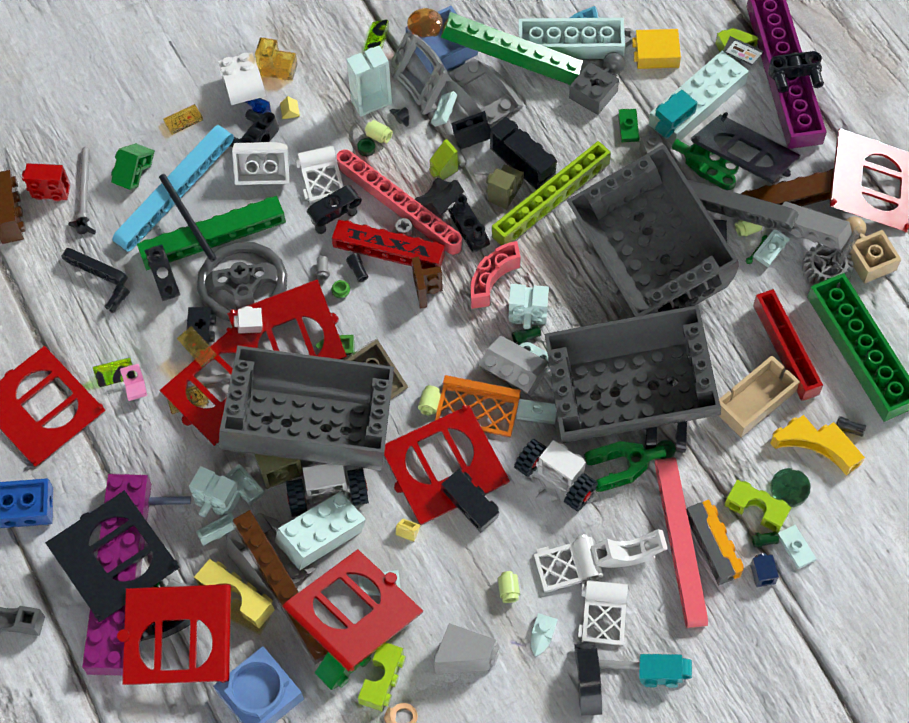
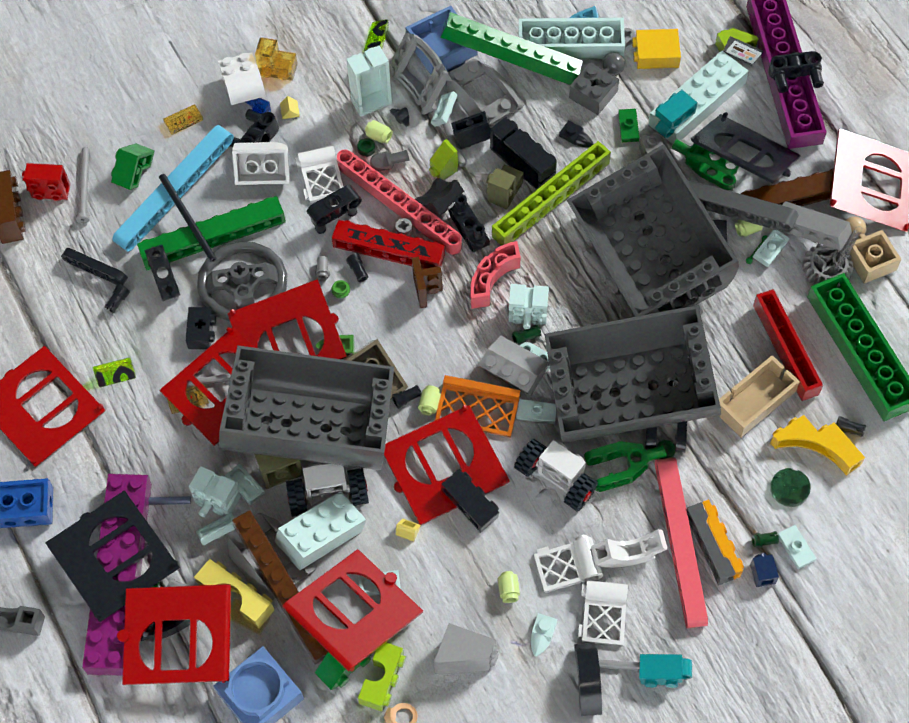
black piece [68,217,96,234] -> none
bright pink bracket [120,364,147,401] -> none
clear yellow tile [177,326,217,367] -> none
white brick [234,306,262,333] -> none
clear orange dish [407,8,443,37] -> none
lime arch [724,479,792,534] -> none
none -> dark grey arm [370,150,410,171]
none -> black pin [392,385,422,409]
none -> black plate [559,120,594,148]

